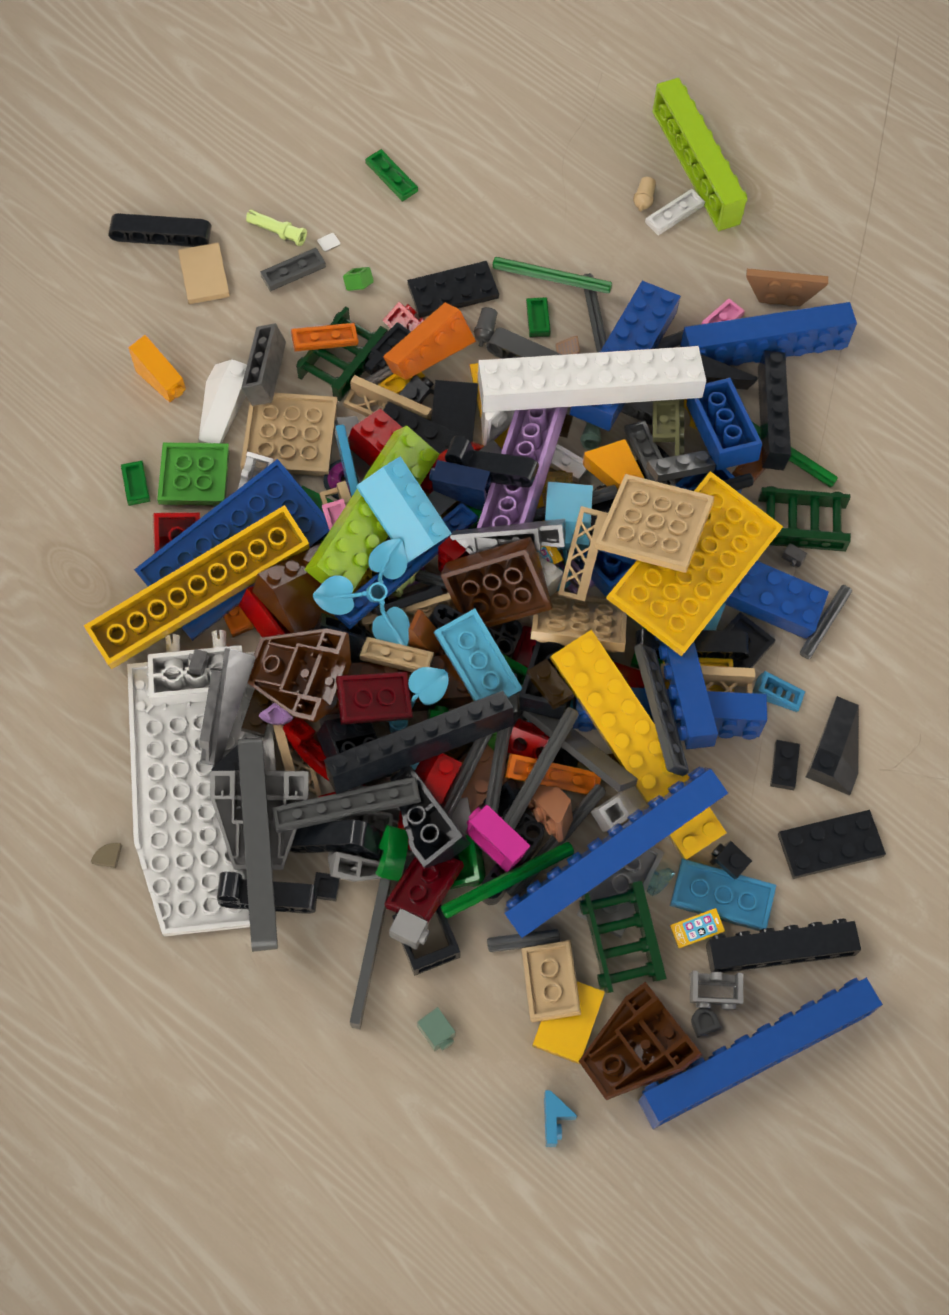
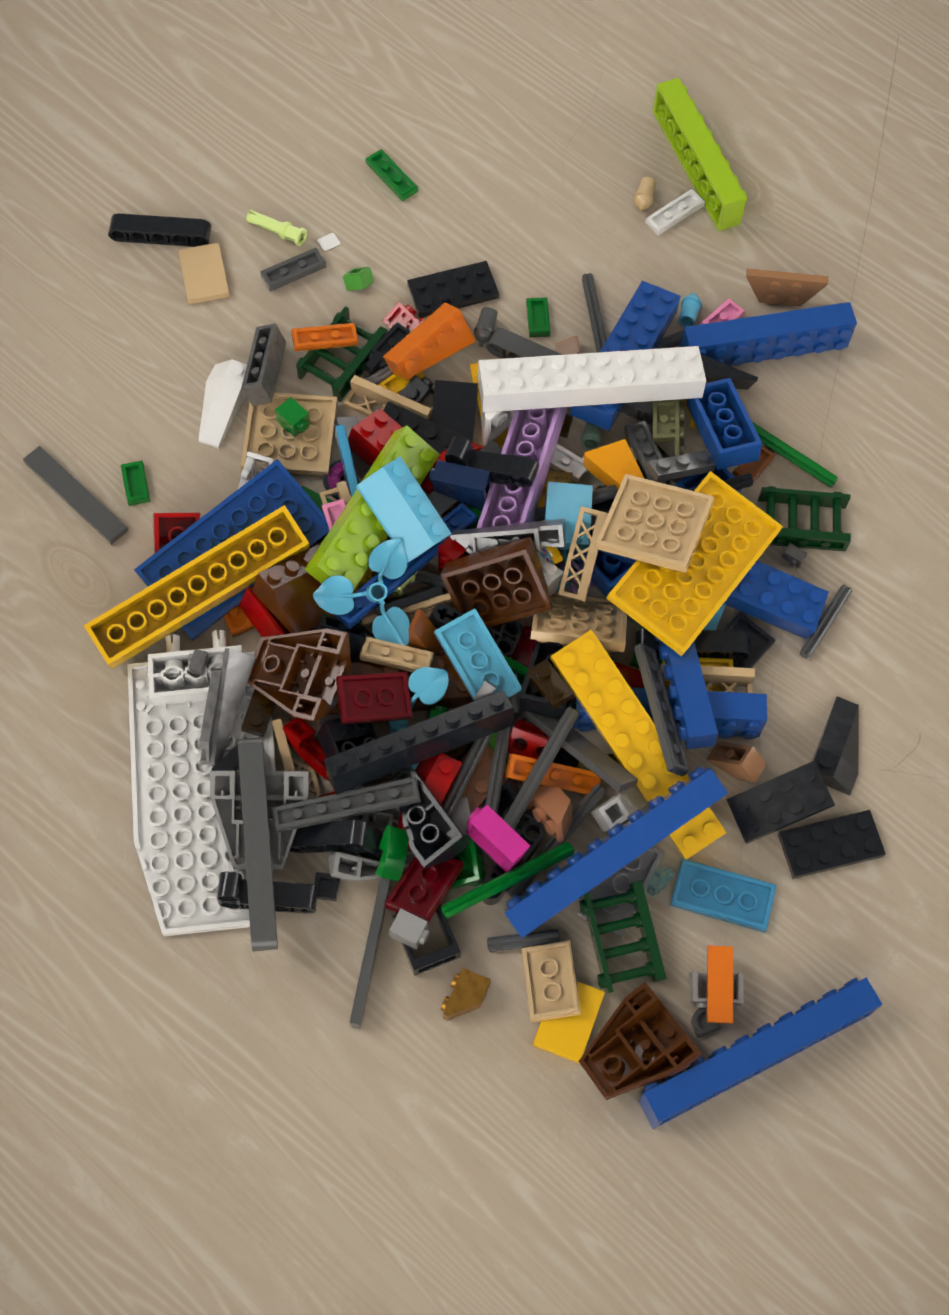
dark tan tile [91,843,122,868] -> none
light orange slope [128,335,186,403] -> none
bright green plate [157,442,230,505] -> none
lavender tile [259,703,293,725] -> none
sand green brick [417,1007,456,1051] -> none
green axle [492,257,612,294] -> none
dark azure slope [544,1090,577,1147] -> none
tile [669,908,725,949] -> none
black brick [706,918,861,973] -> none
black bracket [709,841,752,880] -> none
dark azure slope [753,671,806,712] -> none
black brick [758,350,791,471] -> none
black plate [770,740,800,791] -> none
none -> dark grey tile [23,446,128,545]
none -> green brick [275,397,310,437]
none -> pearl gold slope [440,968,491,1021]
none -> flat silver piece [474,679,497,701]
none -> medium azure piece [678,292,702,327]
none -> orange tile [706,945,733,1024]
none -> medium nougat slope [707,741,767,783]
none -> black plate [726,760,835,844]

